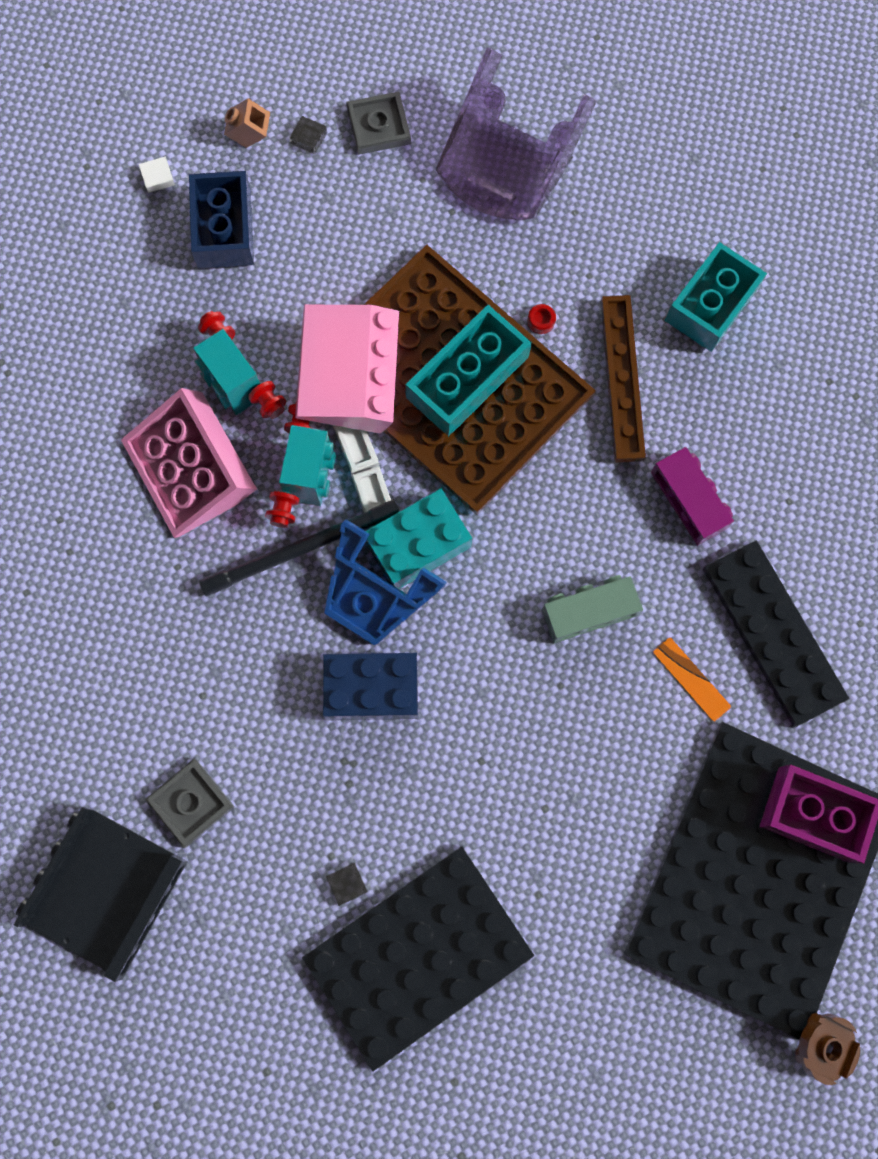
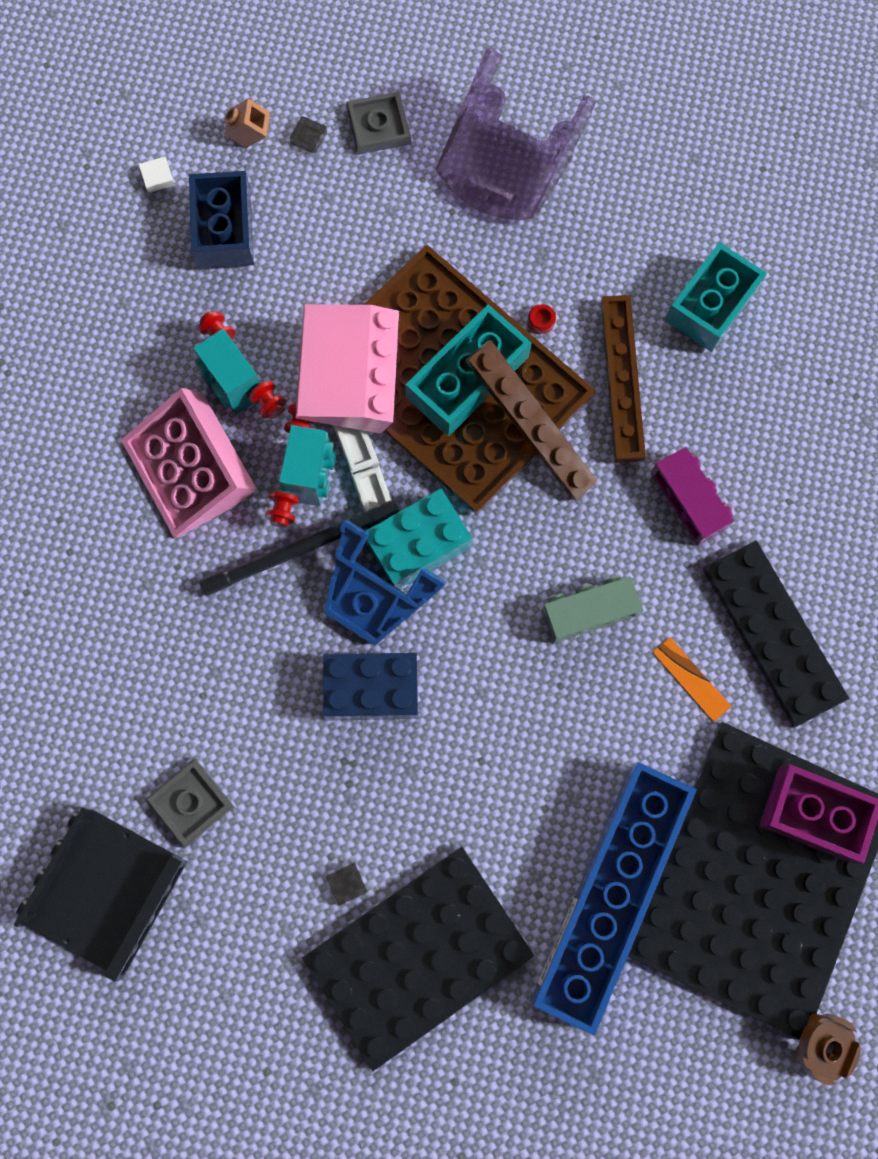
none -> reddish brown plate [465,340,597,500]
none -> blue brick [530,762,697,1036]

